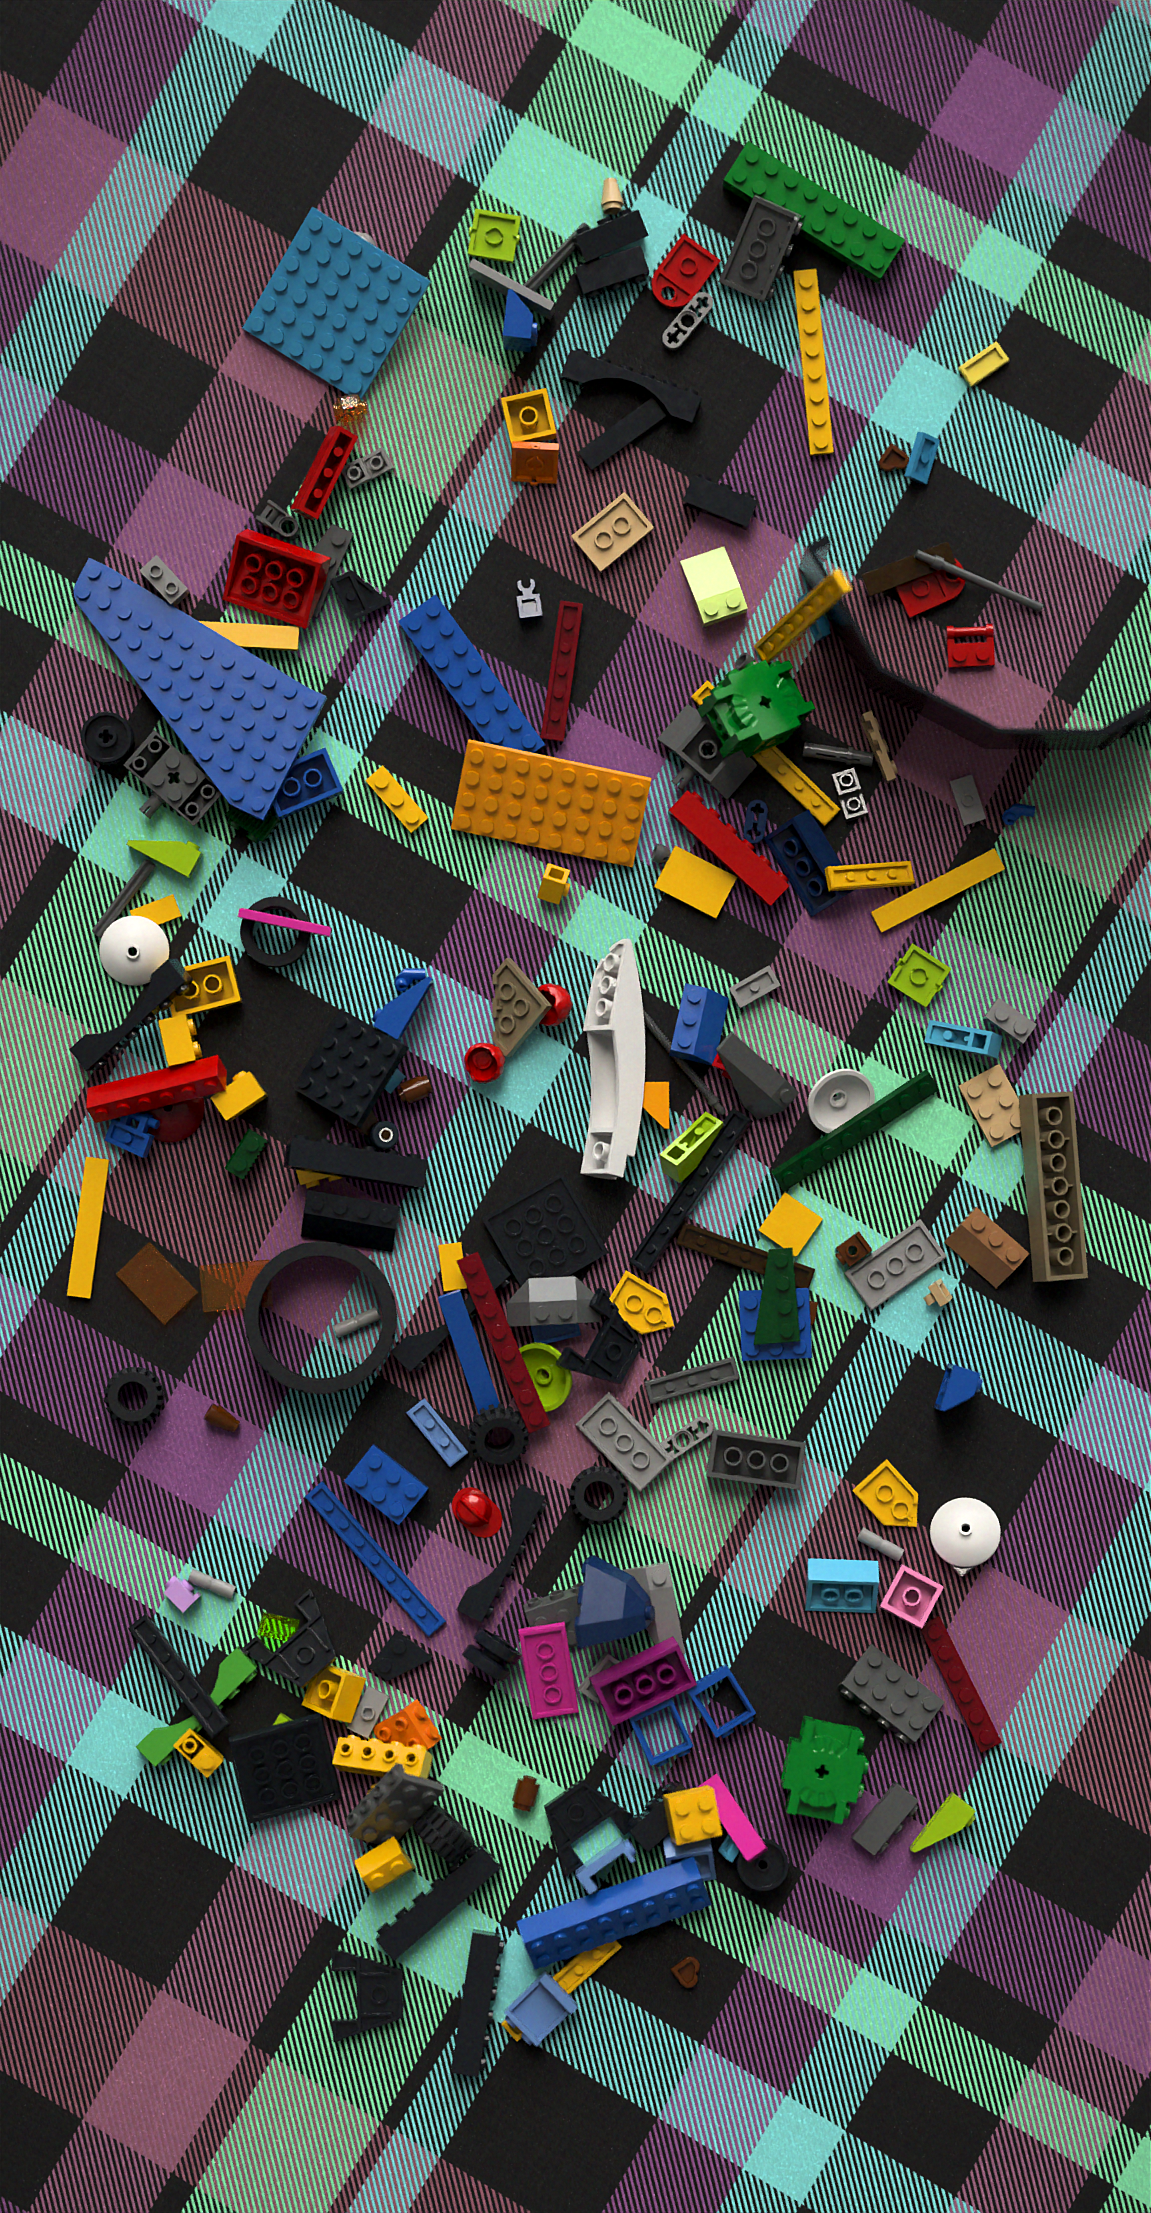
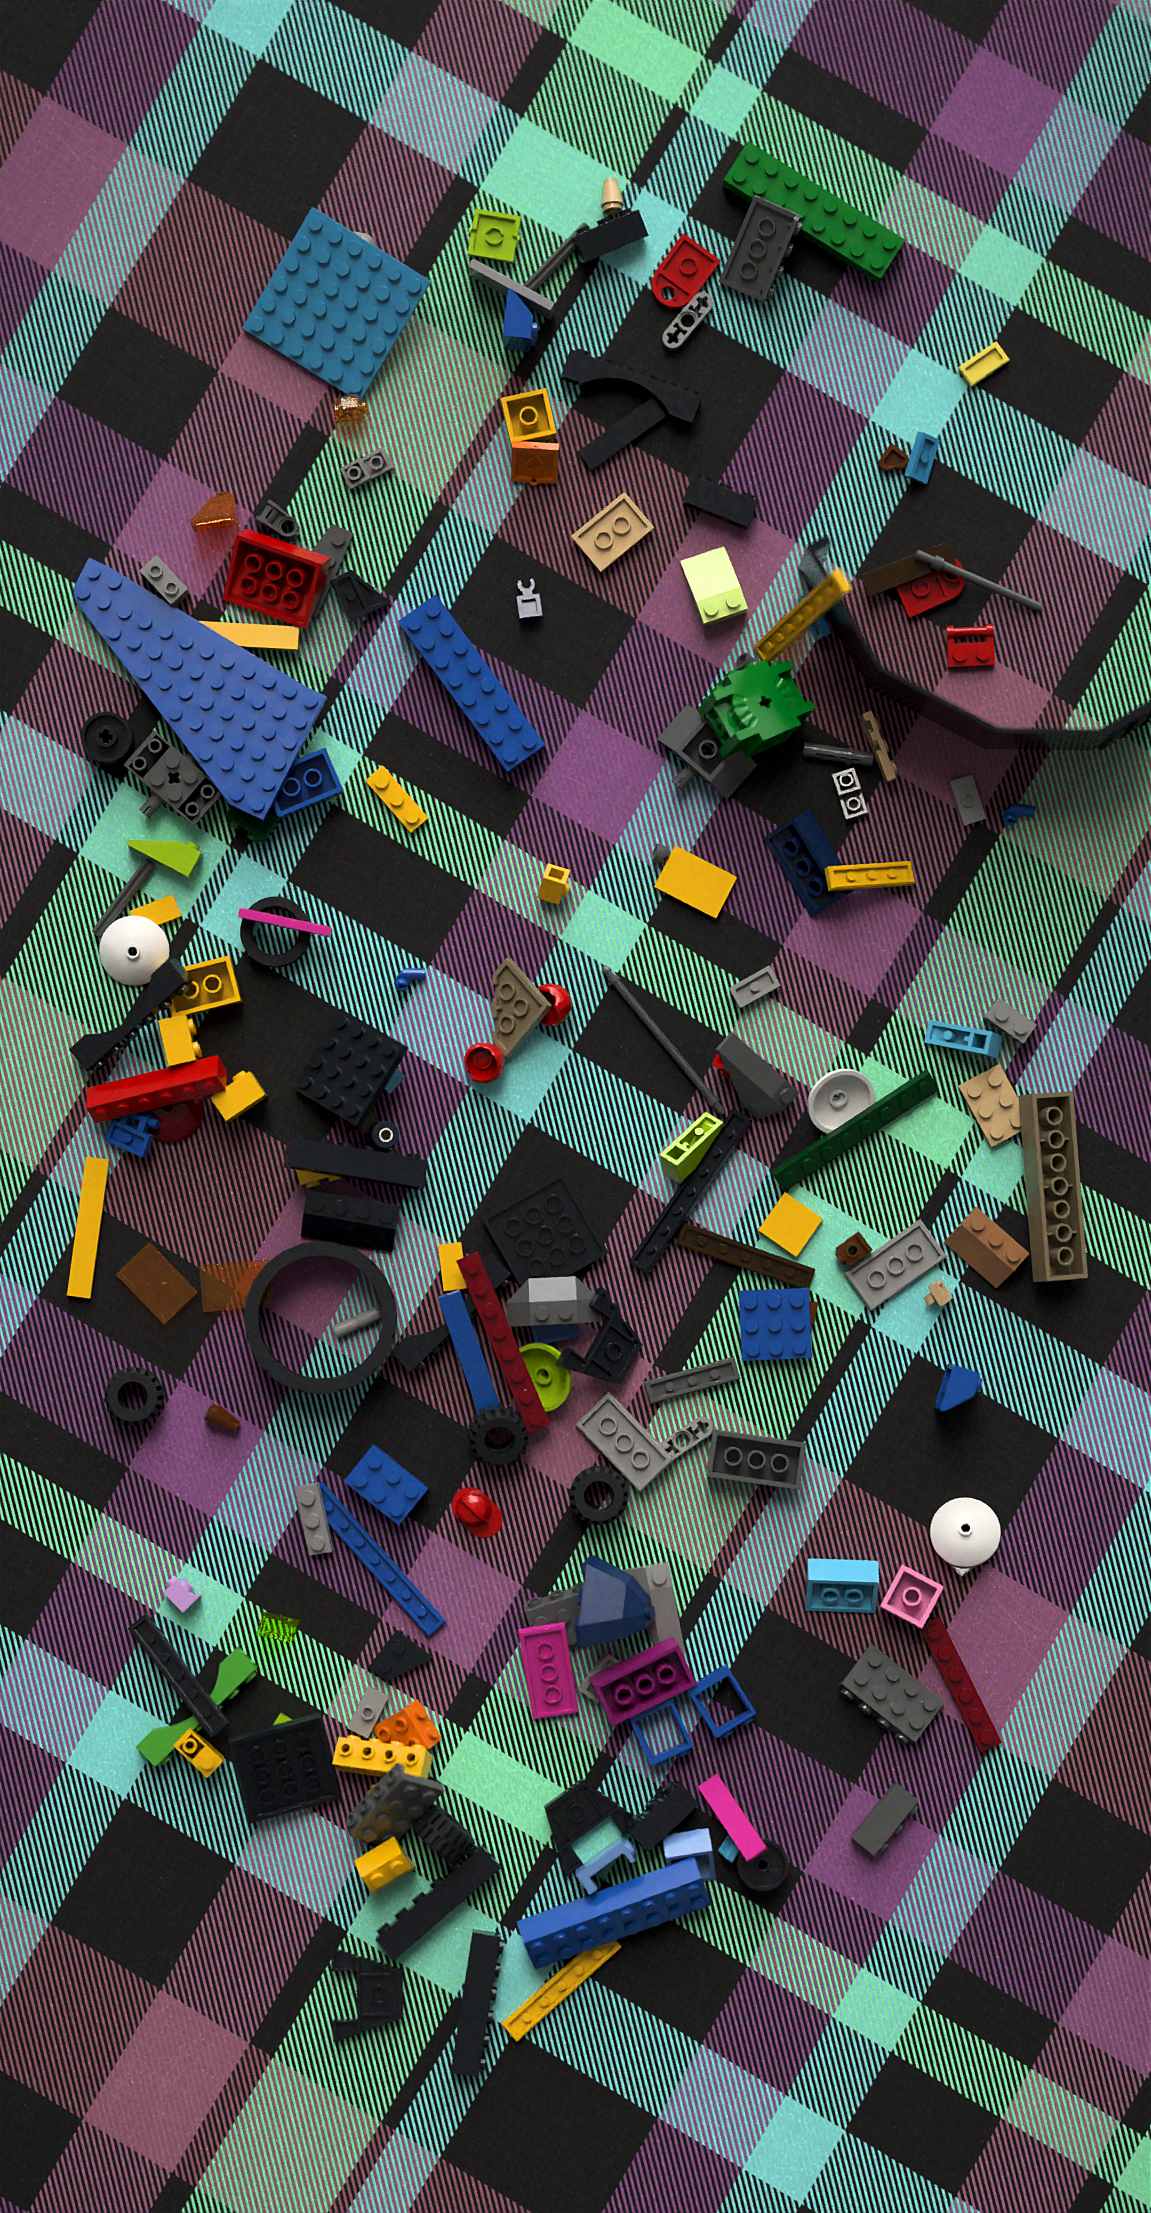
light grey piece [188,1569,236,1599] -> none
dark green brick [224,1129,269,1180] -> none
black wing [241,1589,338,1688] -> none
red brick [290,426,358,520] -> none
yellow slope [302,1665,366,1723] -> none
blue slope [372,976,434,1041] -> none
reddish brown brick [397,1075,433,1105] -> none
medium blue tile [406,1398,468,1467] -> none
light orange plate [451,739,652,867] -> none
black arch [456,1483,547,1623] -> none
black wheel [462,1627,522,1683] -> none
medium blue panel [505,1970,578,2047] -> none
reddish brown brick [512,1775,540,1812] -> none
dark red plate [541,600,583,742] -> none
black brick [574,245,649,299] -> none
white slope [581,938,645,1180] -> none
yellow tile [609,1271,674,1334] -> none
light orange slope [642,1082,669,1129] -> none
yellow brick [663,1785,722,1845] -> none
red brick [668,790,790,908] -> none
blue slope [669,983,729,1065] -> none
reddish brown tile [671,1956,700,1988] -> none
yellow tile [691,680,841,826] -> none
dark blue beam [743,800,768,844] -> none
dark green wing [753,1248,801,1345] -> none
green piece [780,1715,869,1824] -> none
yellow plate [793,269,833,456] -> none
yellow tile [852,1459,918,1527] -> none
light grey piece [857,1527,904,1562] -> none
yellow tile [870,848,1005,933] -> none
lime plate [887,943,951,1008] -> none
lime slope [909,1792,976,1853] -> none
none -> clear orange slope [190,492,240,533]
none -> light grey plate [295,1482,334,1556]

